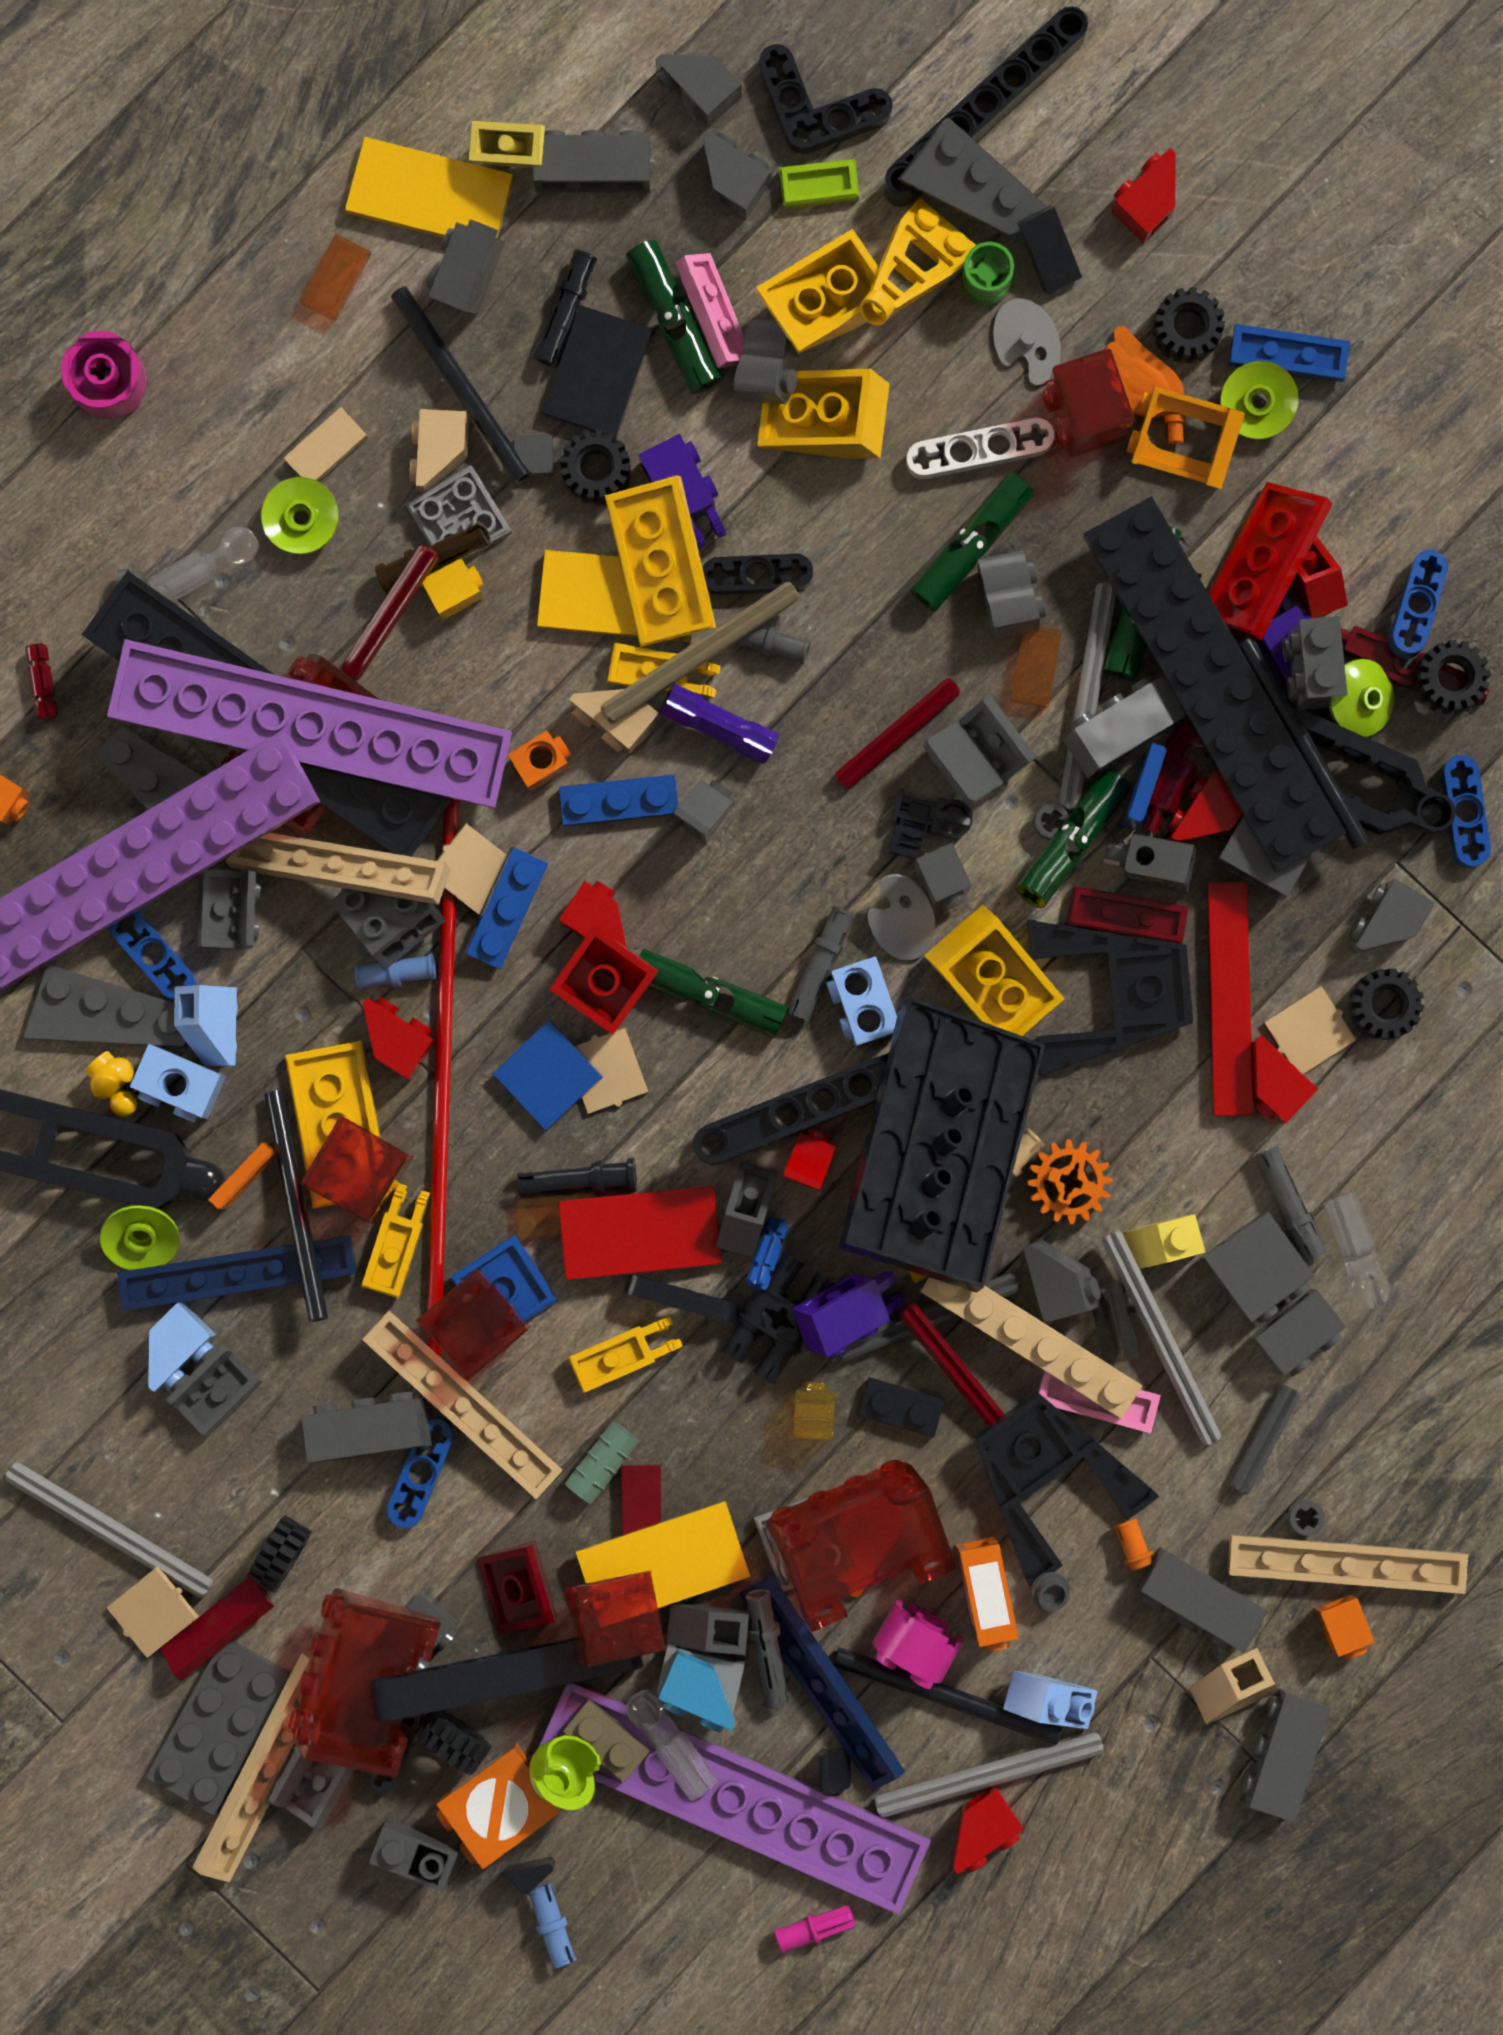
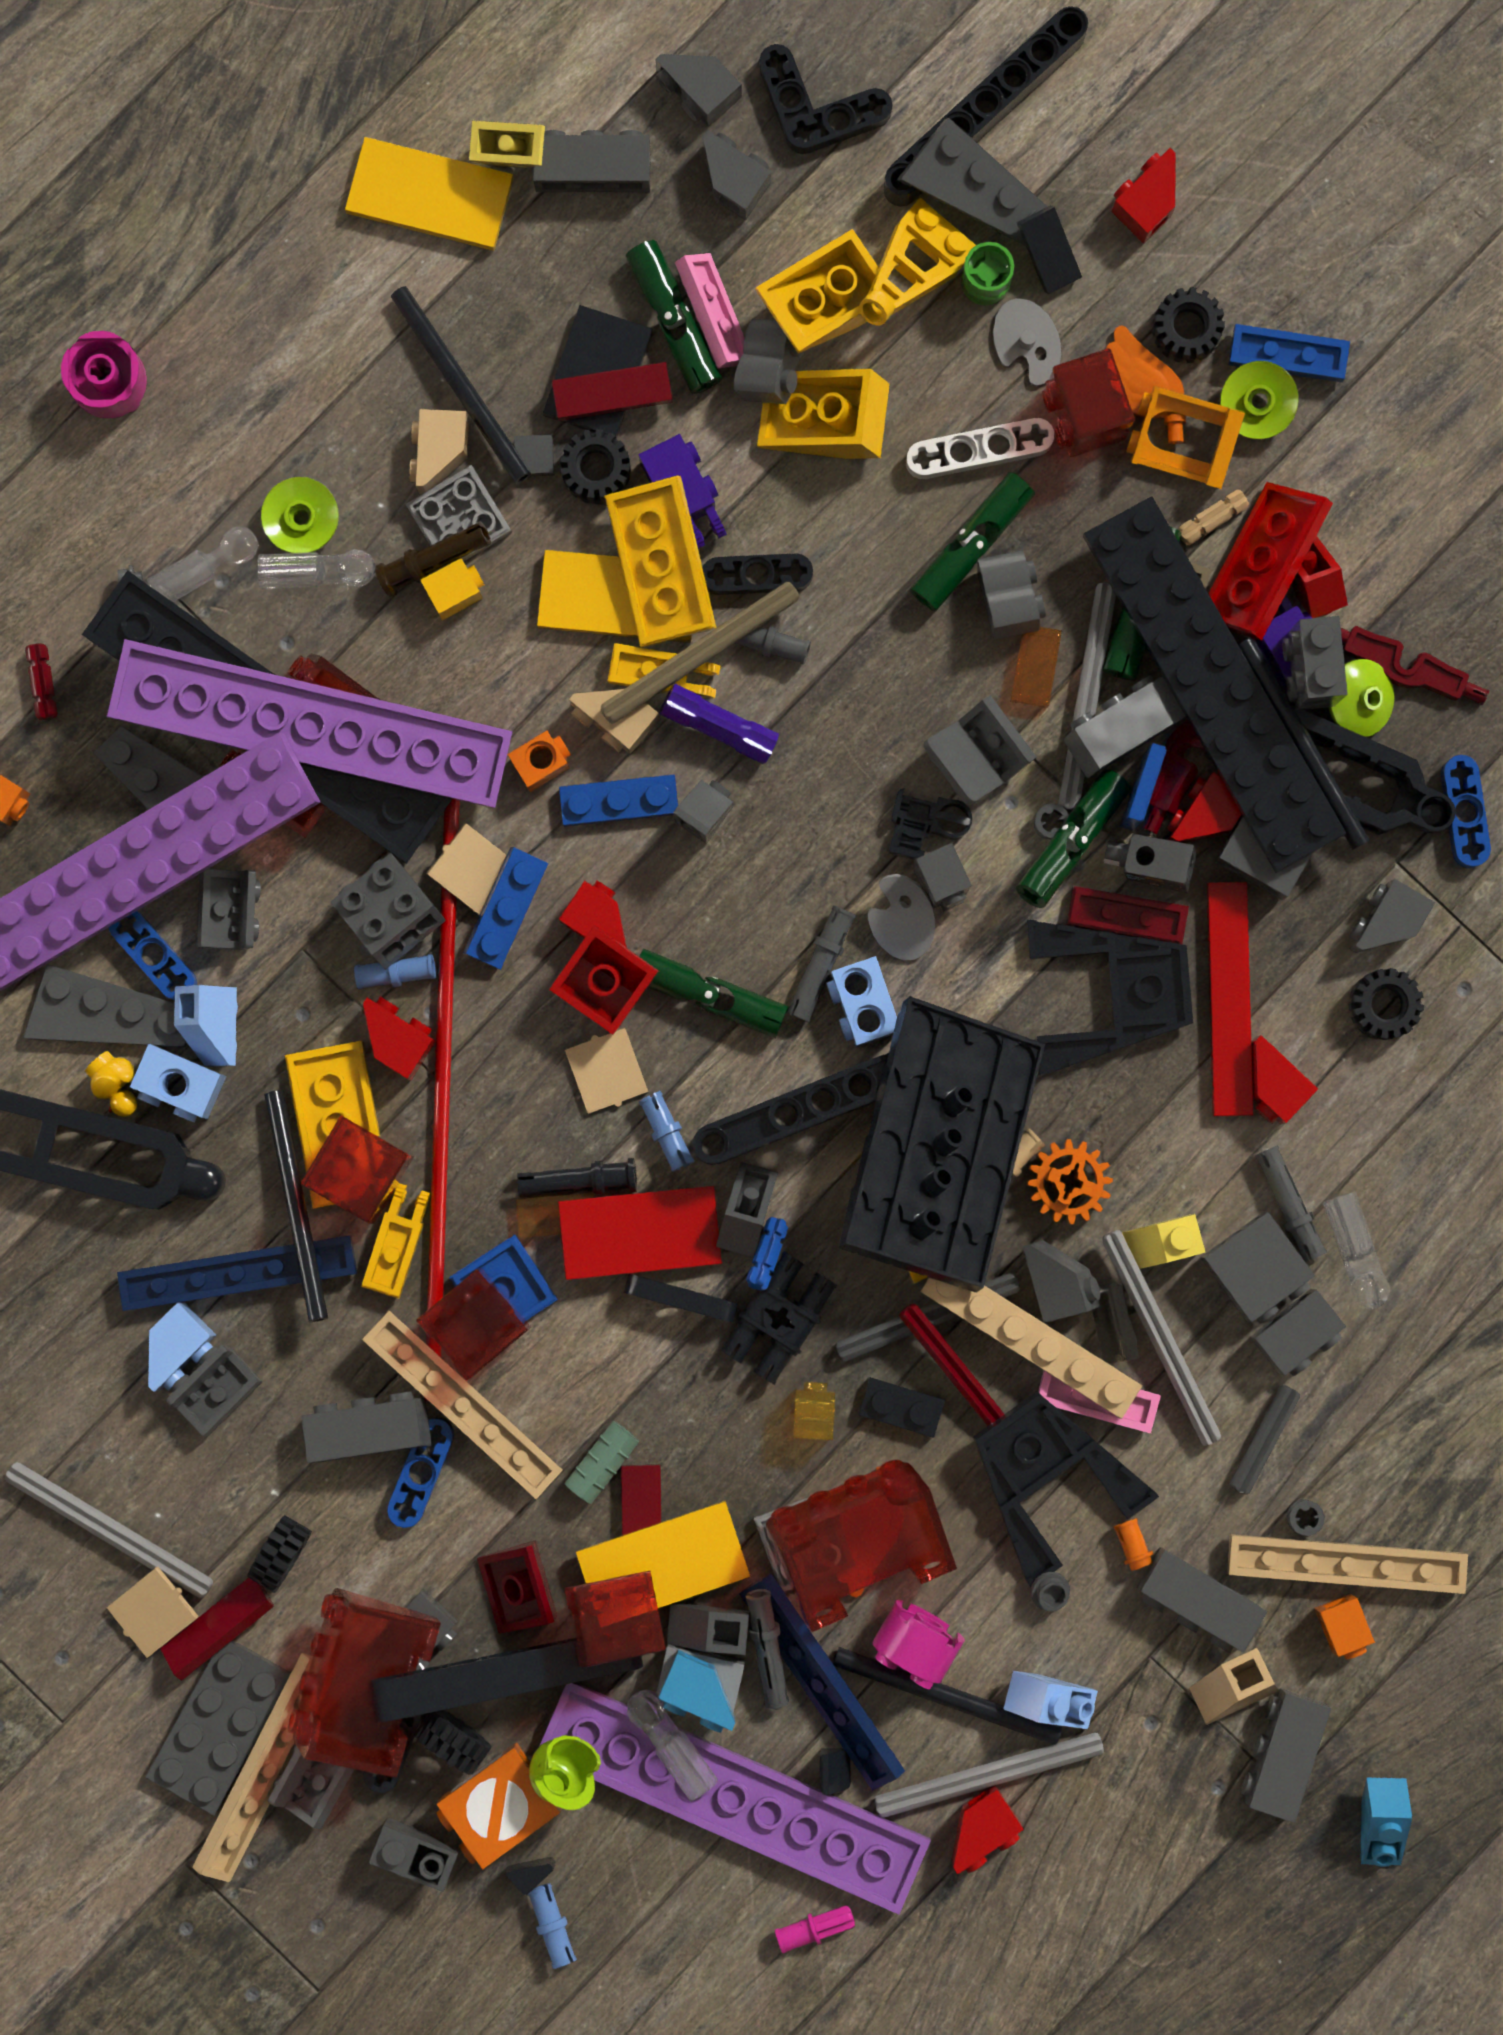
lime dish [100,1205,180,1270] -> none
orange tile [208,1142,276,1209] -> none
tan plate [226,833,451,905] -> none
tan tile [284,407,368,482] -> none
clear orange tile [300,234,371,322] -> none
dark red axle [342,545,438,680] -> none
dark grey brick [427,219,505,314] -> none
blue tile [493,1020,604,1130] -> none
black pin [533,249,598,367] -> none
dark tan plate [563,1699,650,1782] -> none
yellow hinge [567,1316,683,1393] -> none
lime tile [779,159,860,209] -> none
red slope [782,1129,836,1191] -> none
dark purple hinge [792,1271,905,1357] -> none
dark red axle [834,678,961,790] -> none
yellow slope [924,904,1064,1036] -> none
brick [955,1537,1019,1651] -> none
tan piece [1264,986,1356,1074] -> none
blue beam [1388,550,1448,659] -> none
black tyre [1414,640,1491,715] -> none
none -> clear piece [257,549,375,589]
none -> dark red tile [552,362,673,421]
none -> medium blue pin [639,1091,695,1172]
none -> tan axle [1178,490,1249,545]
none -> dark azure slope [1360,1777,1412,1867]

